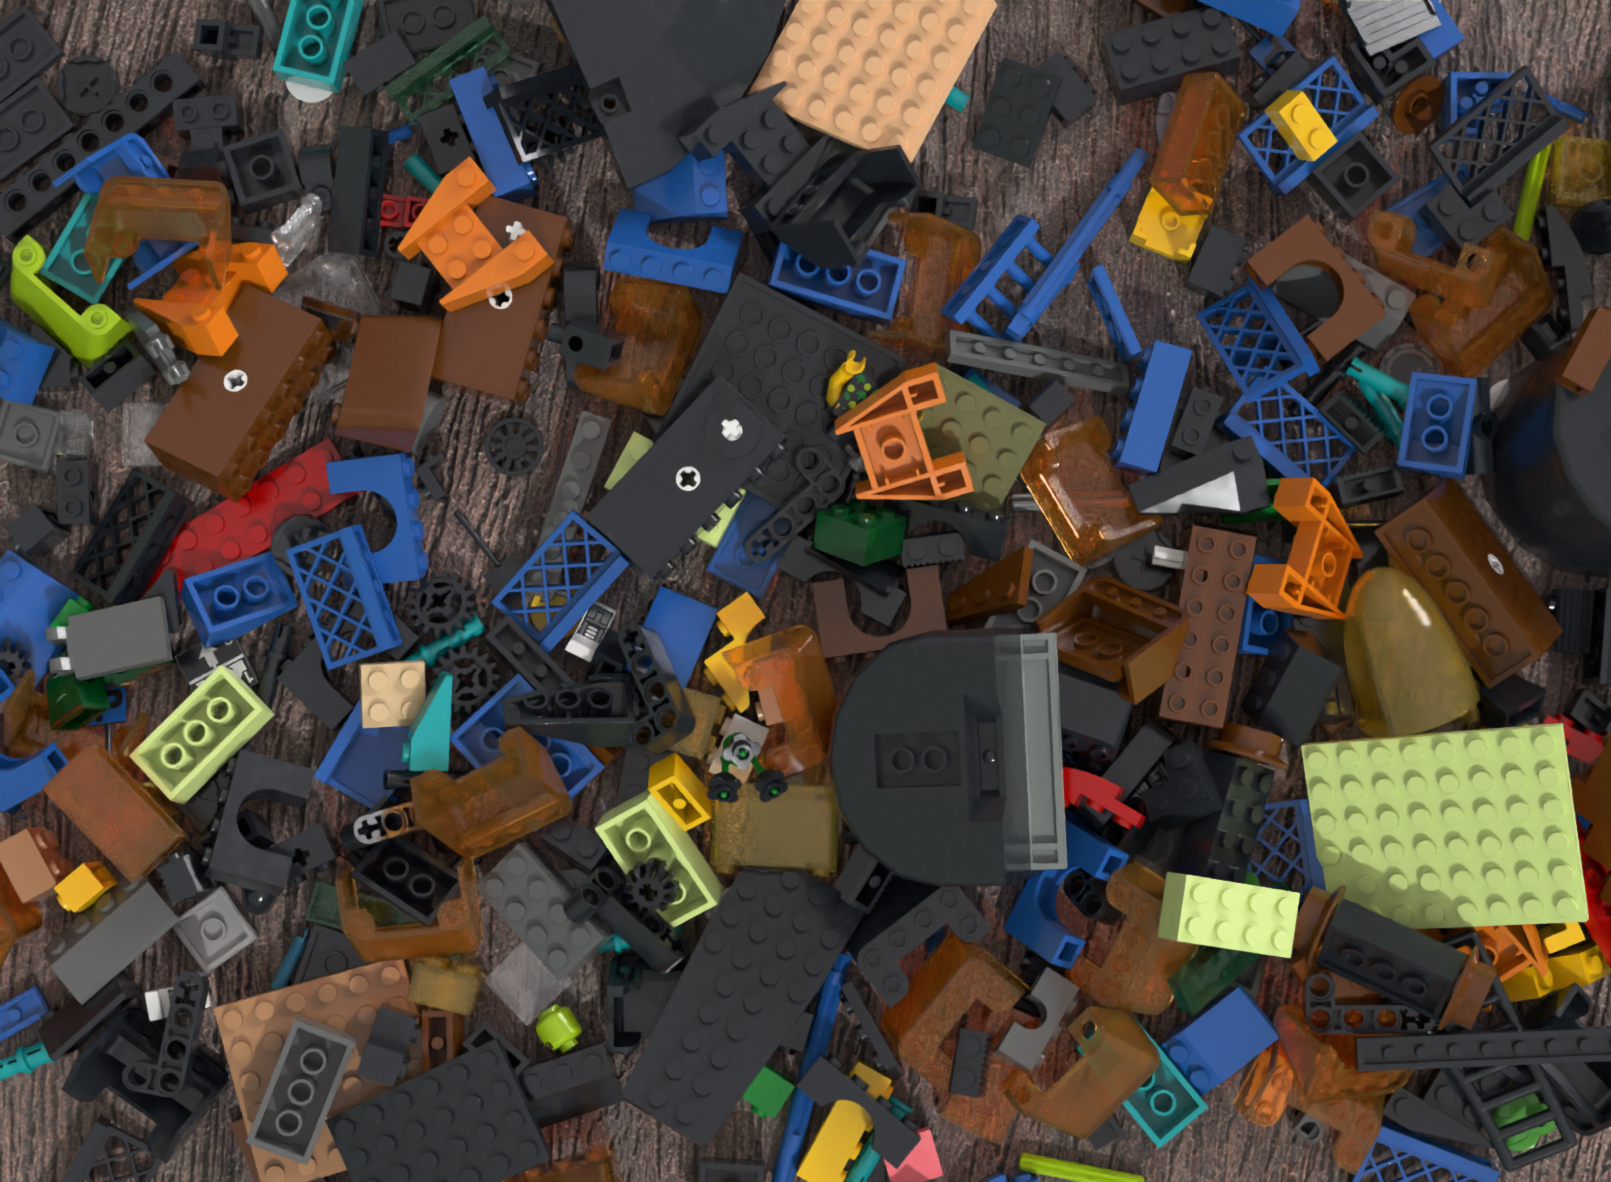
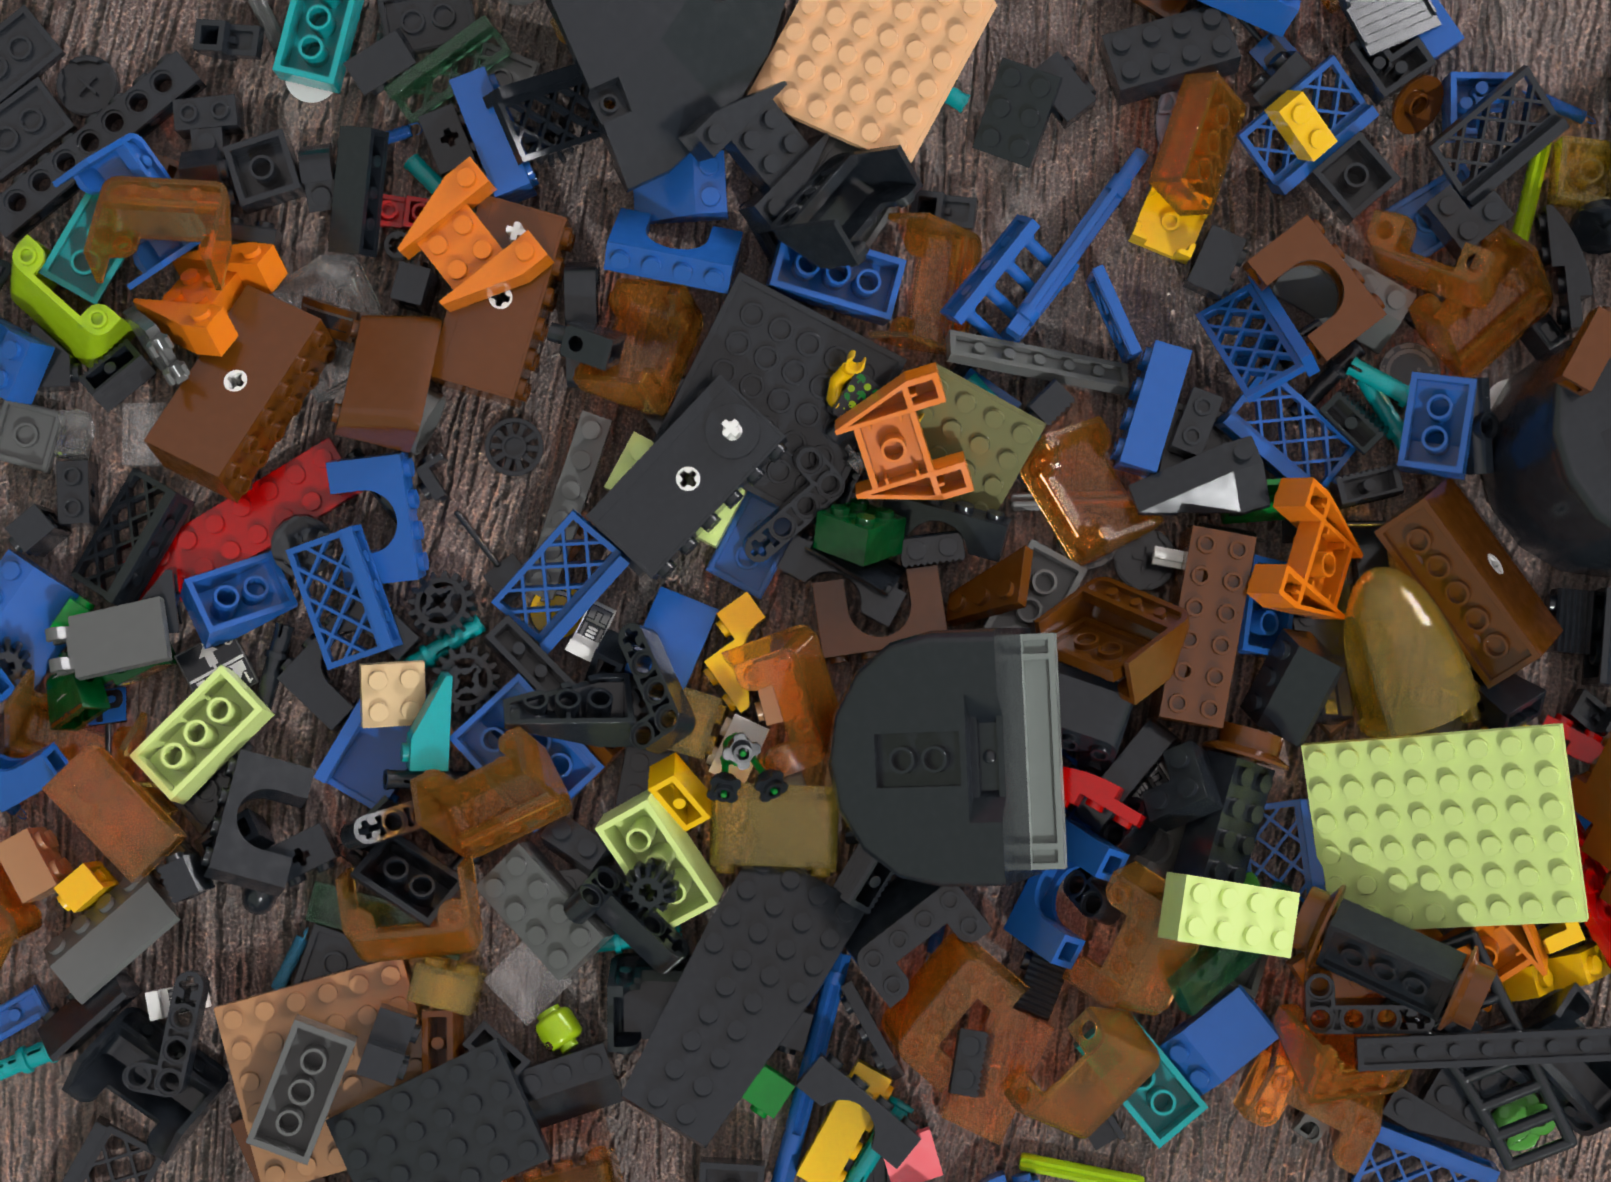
light grey tile [172,885,260,975] -> none
clear plate [271,193,322,268] -> none
dark grey arch [992,967,1080,1073] -> none

